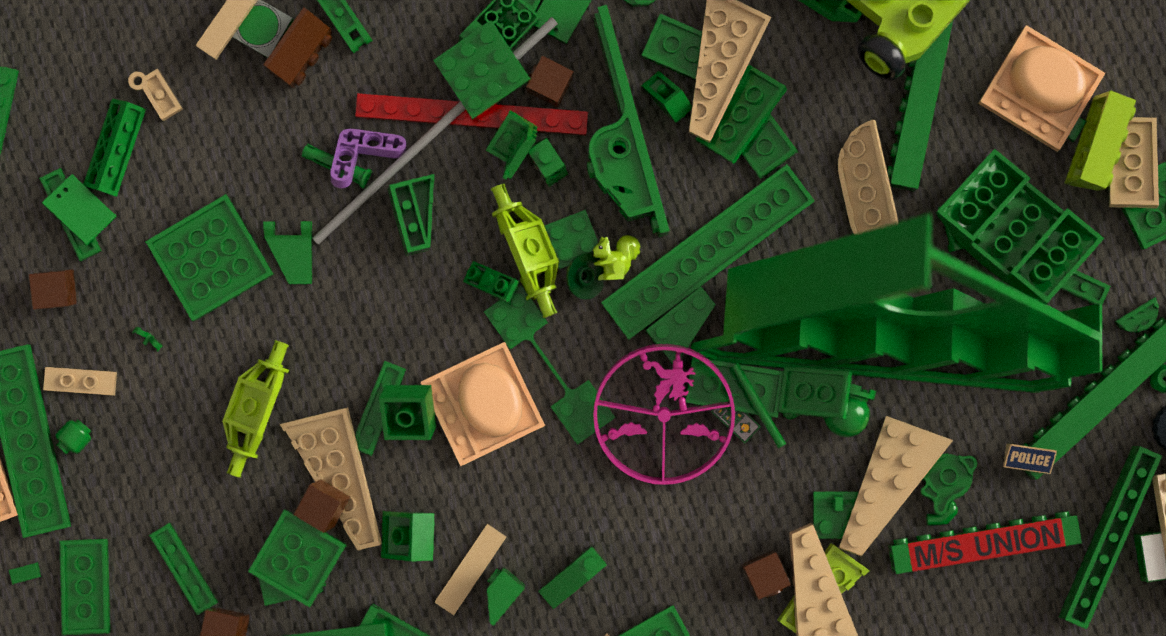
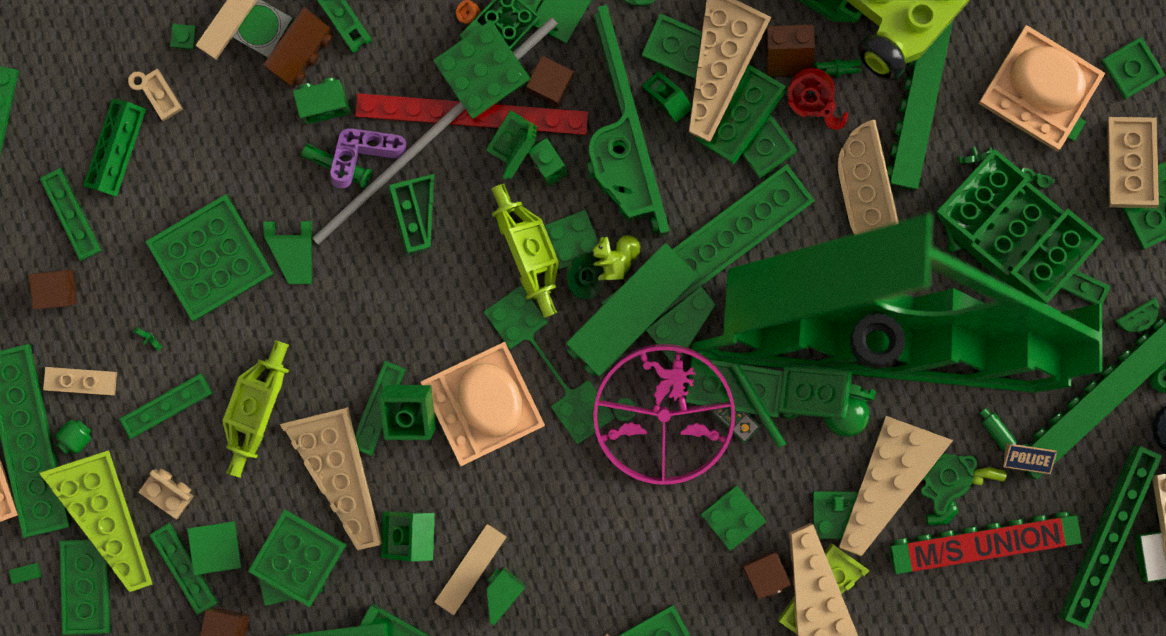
green container [42,174,117,246] -> none
reddish brown head [294,479,350,533] -> none
green slope [463,261,520,304] -> none
green slope [538,545,607,609] -> none
lime slope [1065,91,1136,191] -> none
none -> lime wing [39,450,153,592]
none -> green tile [119,373,213,439]
none -> tan bracket [138,468,194,519]
none -> green plate [170,24,197,50]
none -> green tile [187,521,241,575]
none -> green brick [293,78,351,125]
none -> orange tile [456,0,480,25]
none -> green brick [566,243,699,377]
none -> green tile [613,398,636,421]
none -> green plate [701,485,766,551]
none -> reddish brown slope [765,25,815,77]
none -> red piece [788,68,848,130]
none -> green pin [812,59,861,78]
none -> black tyre [849,313,905,370]
none -> green piece [958,147,993,164]
none -> lime arm [972,467,1007,485]
none -> green cylinder [979,407,1017,452]
none -> green piece [1020,168,1055,188]
none -> green tile [1101,37,1165,100]

